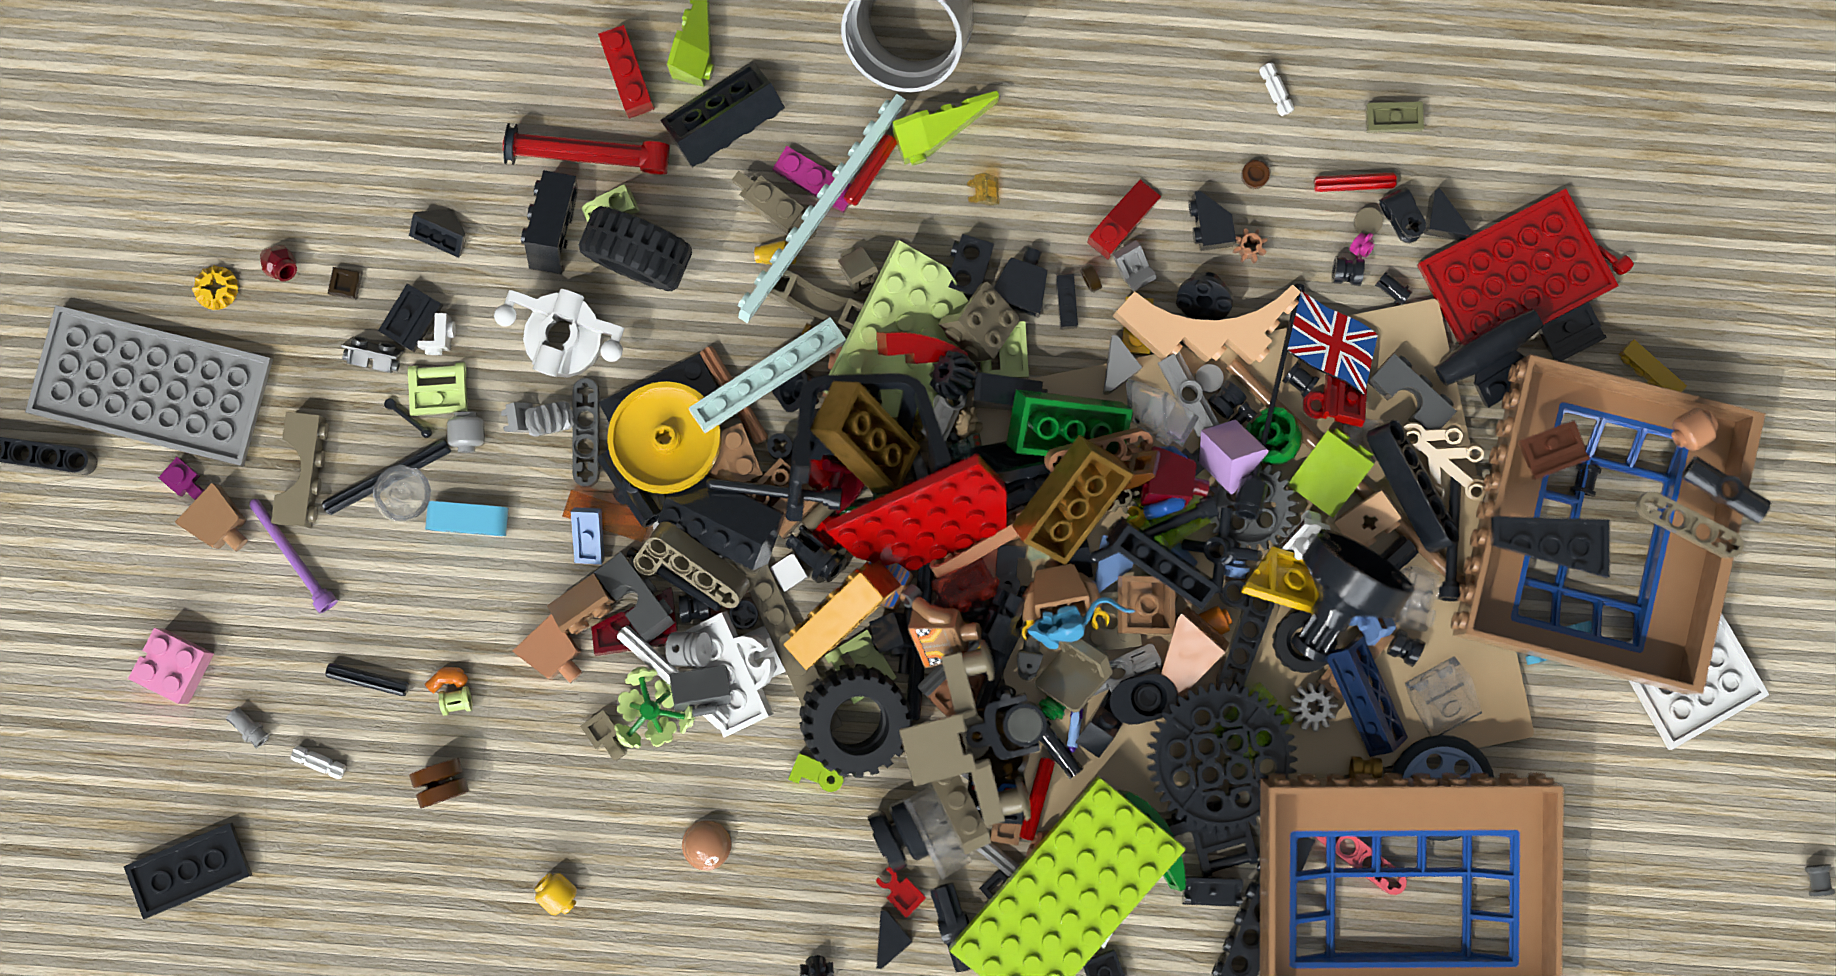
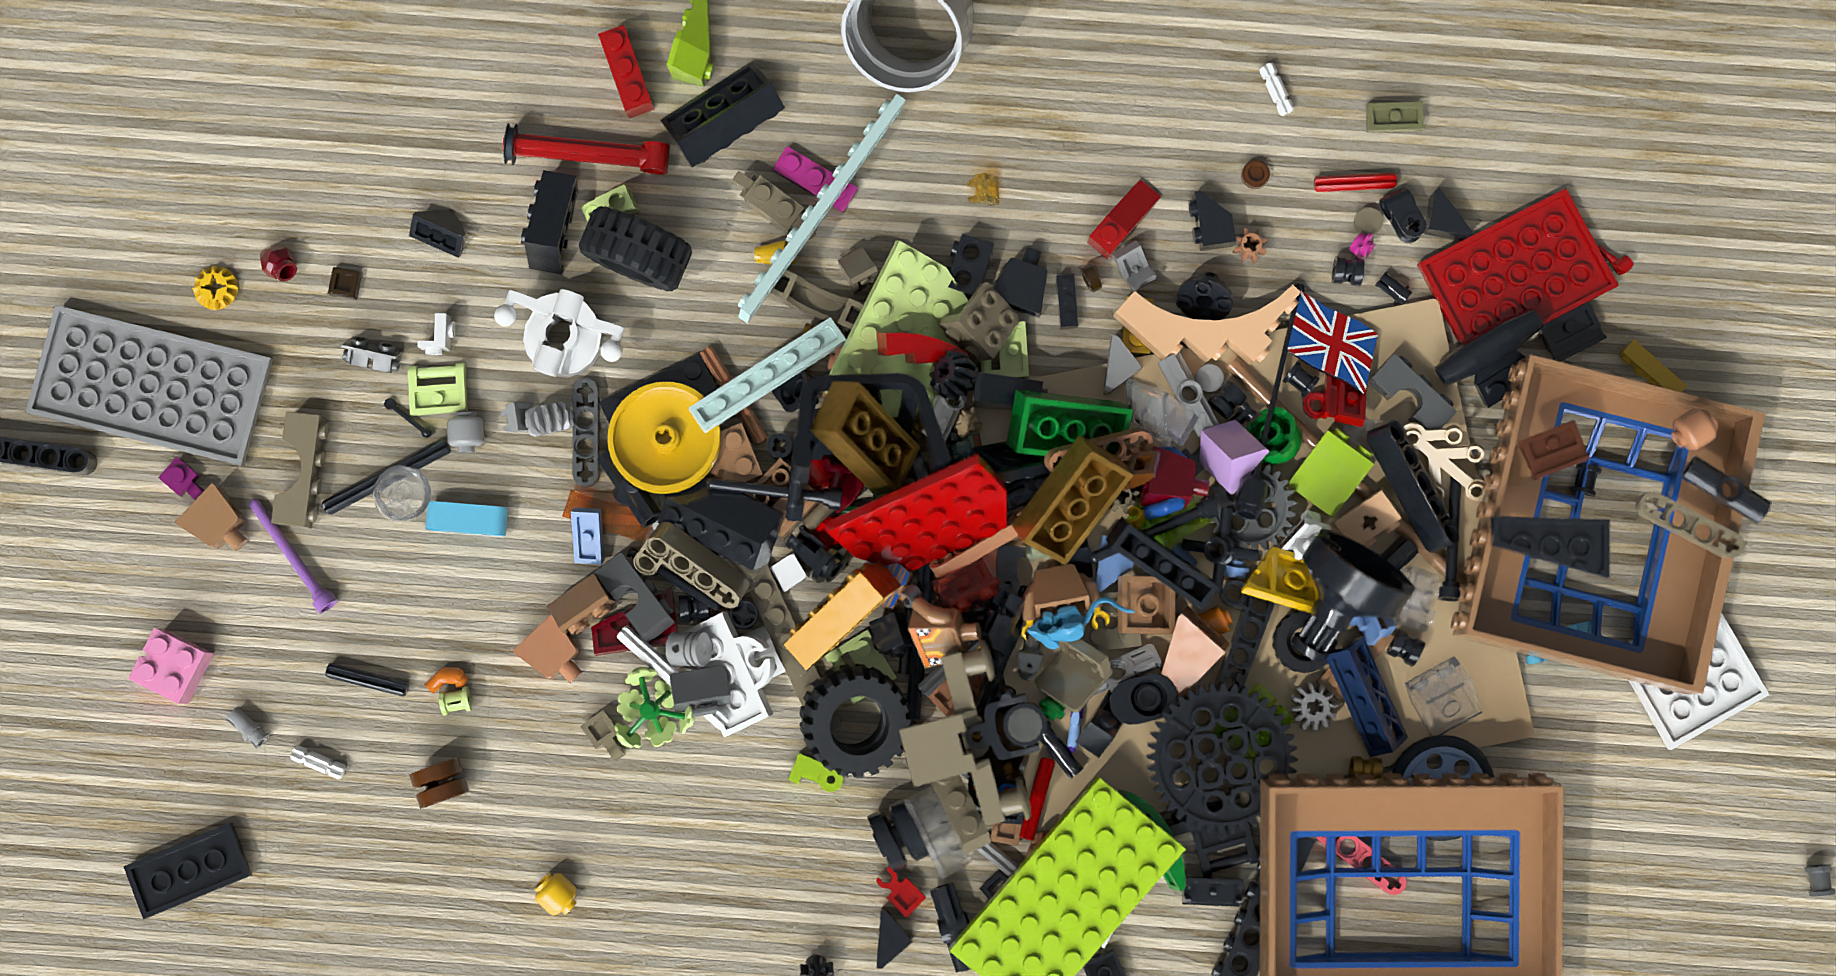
black plate [378,284,443,353] -> none
nougat helmet [682,820,731,871] -> none
red axle [844,134,897,206] -> none
lime wedge [892,91,999,166] -> none

